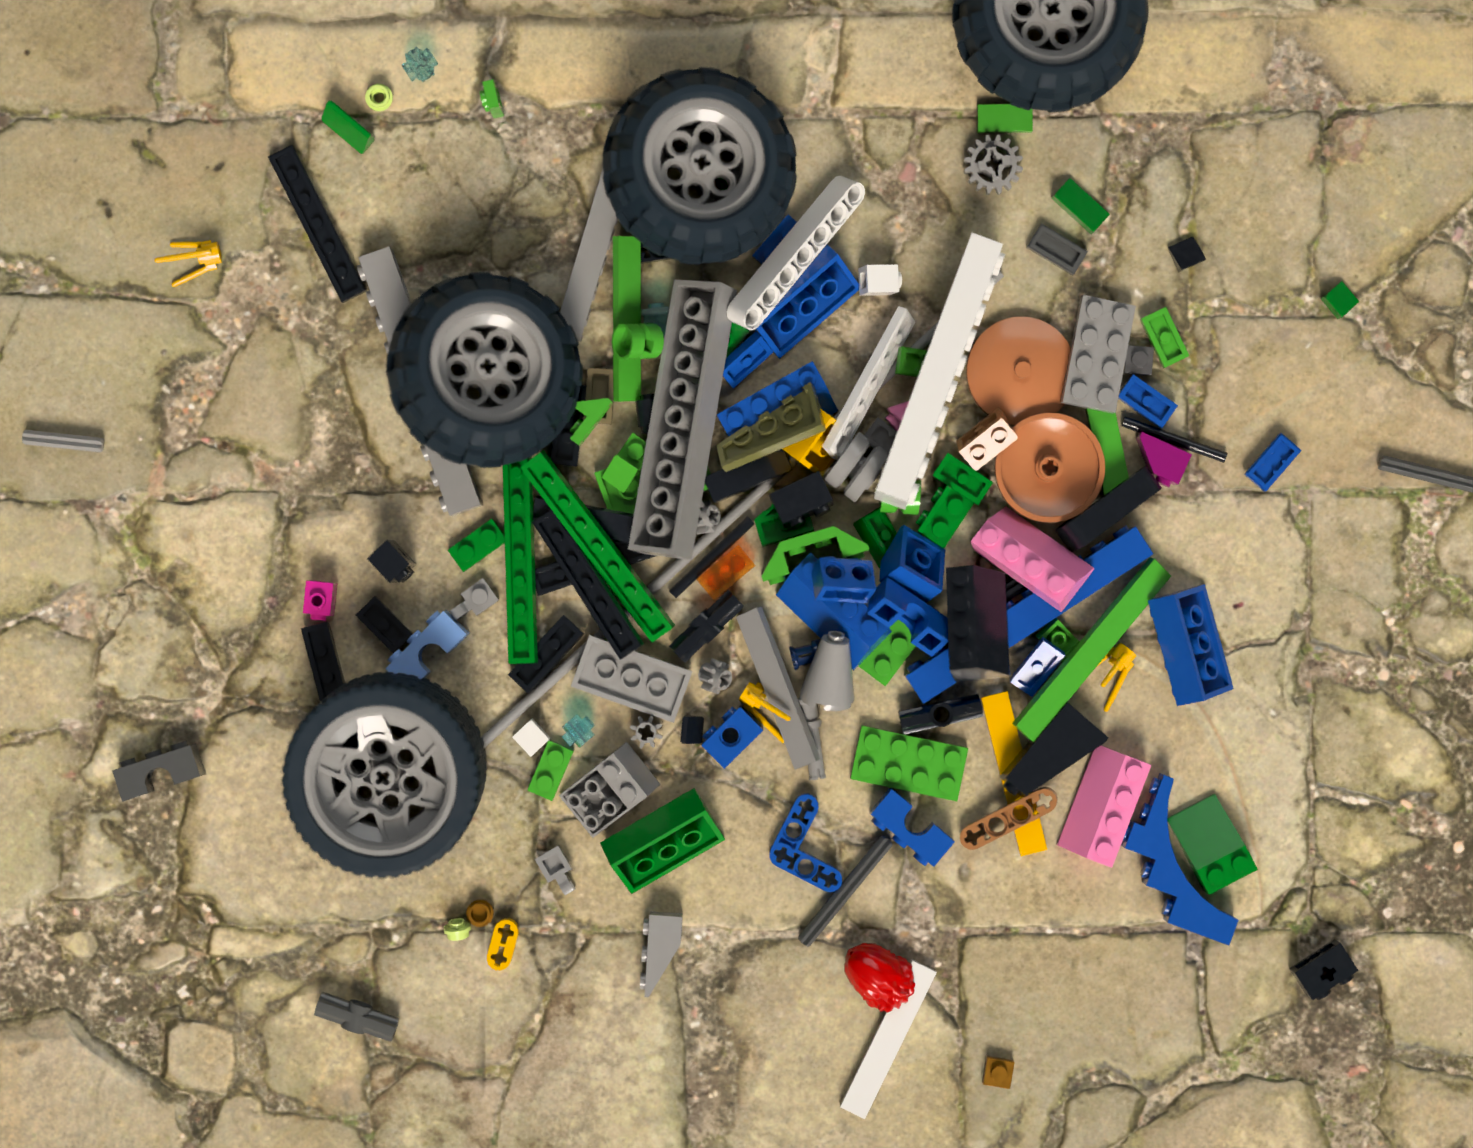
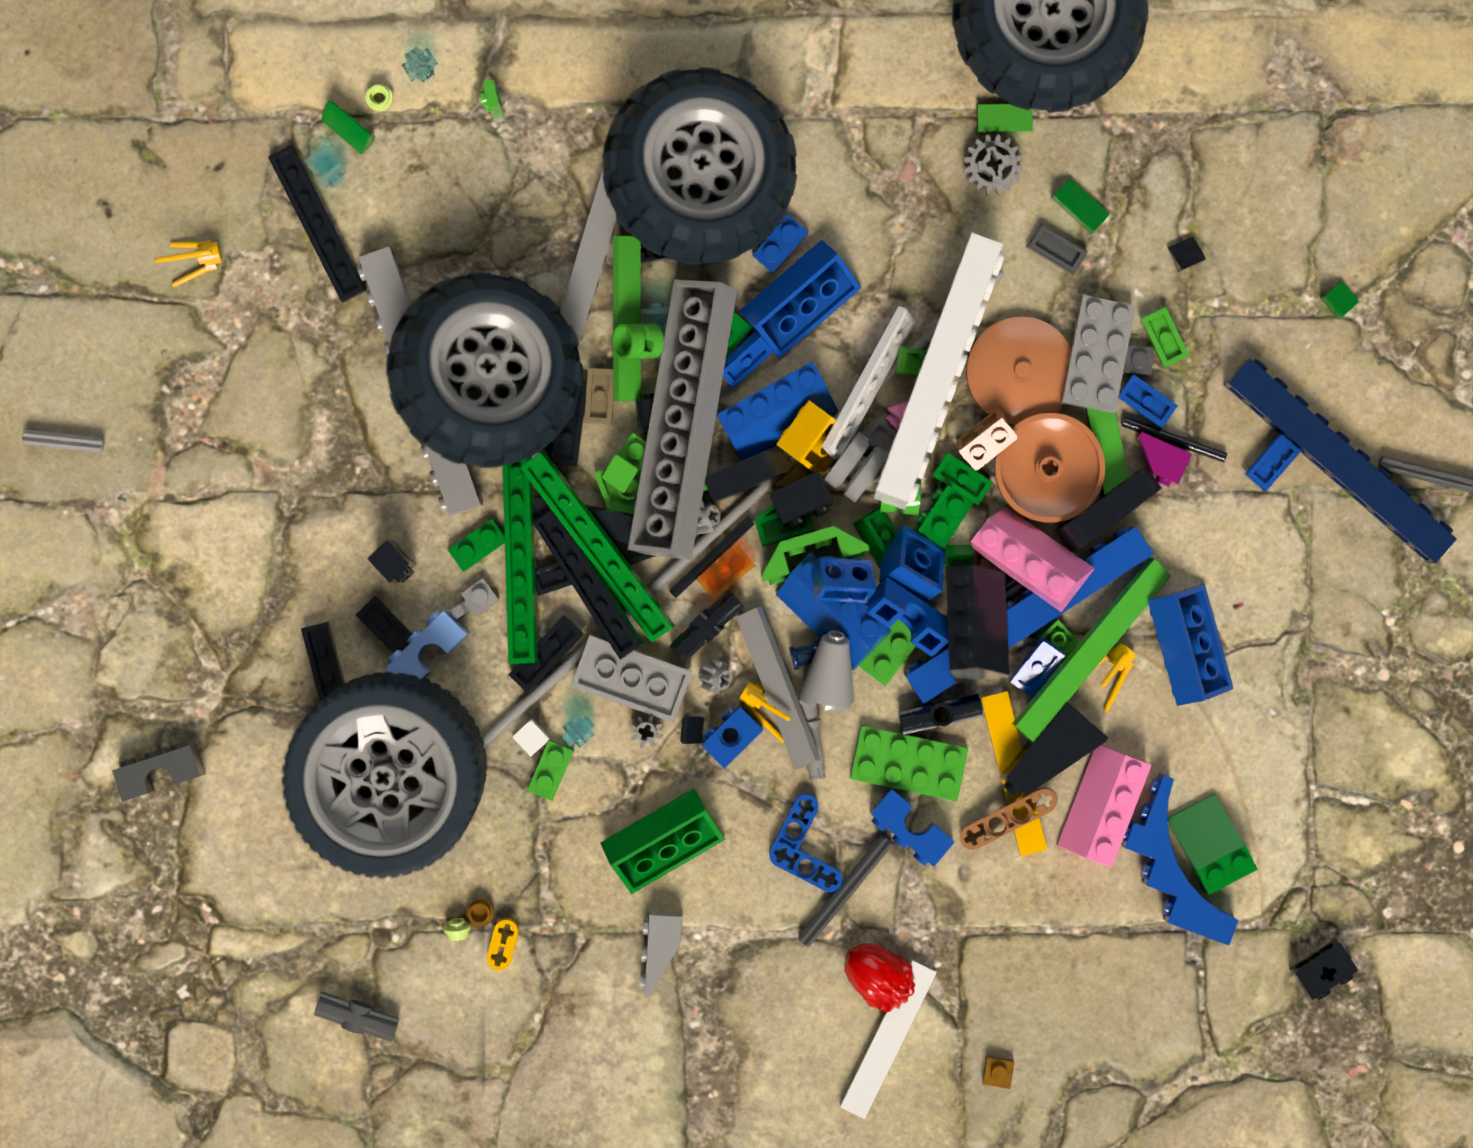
dark pink brick [303,580,338,621] -> none
light grey plate [535,845,576,895] -> none
light grey slope [559,742,661,838] -> none
bright green slope [570,398,613,446] -> none
olive wing [716,382,826,472] -> none
white beam [727,176,865,330] -> none
white brick [858,264,902,296] -> none
none -> clear light blue bracket [304,144,347,188]
none -> green slope [945,545,974,578]
none -> dark blue brick [1224,359,1457,564]

